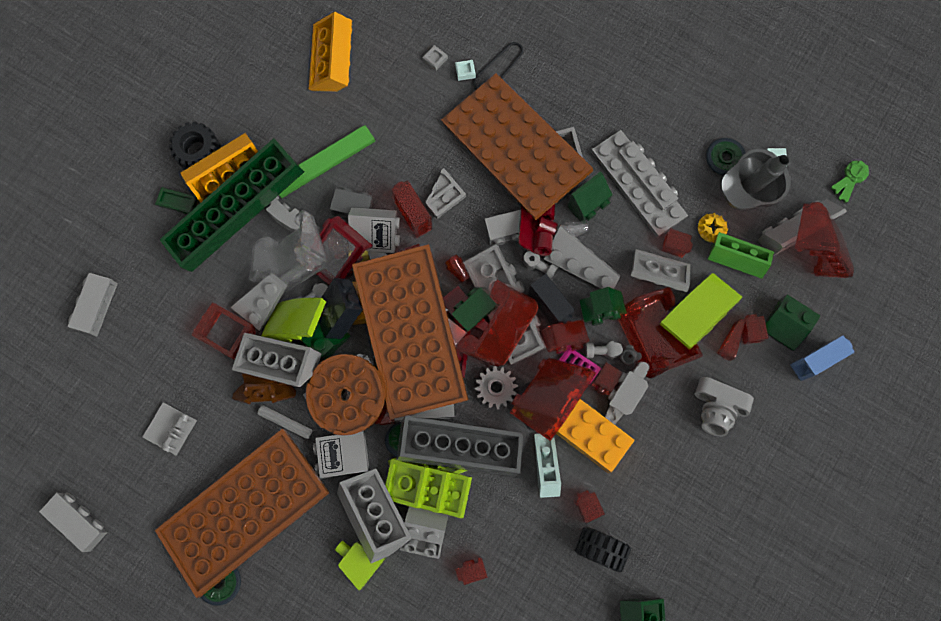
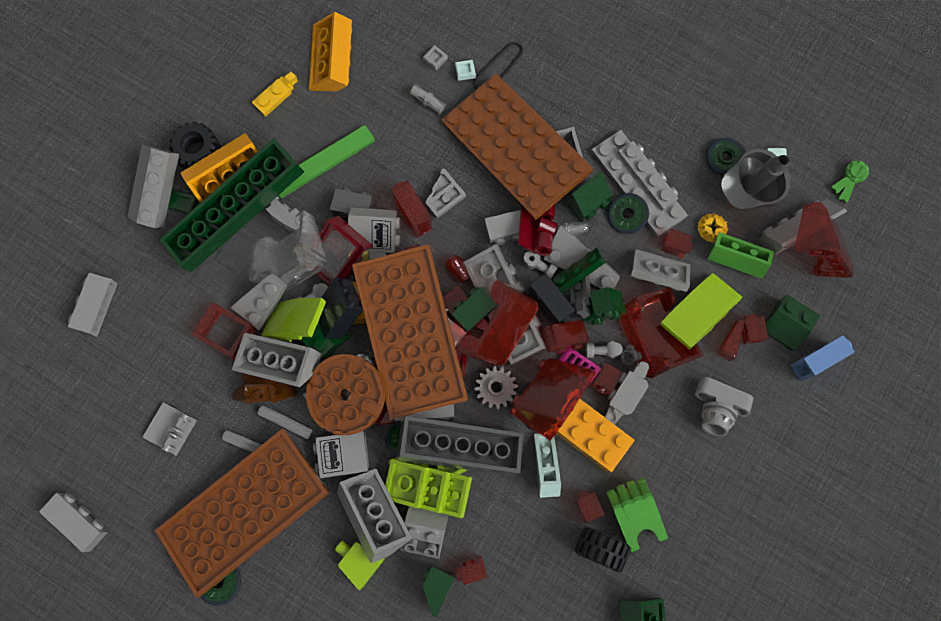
none -> light grey slope [127,144,179,228]
none -> light grey axle [222,430,261,452]
none -> yellow hinge [252,72,298,117]
none -> light grey pin [410,84,446,114]
none -> dark green slope [421,564,455,618]
none -> dark green plate [552,248,606,294]
none -> dark grey hinge [570,275,591,319]
none -> bright green piece [606,478,668,553]
none -> dark green wheel [608,193,649,234]

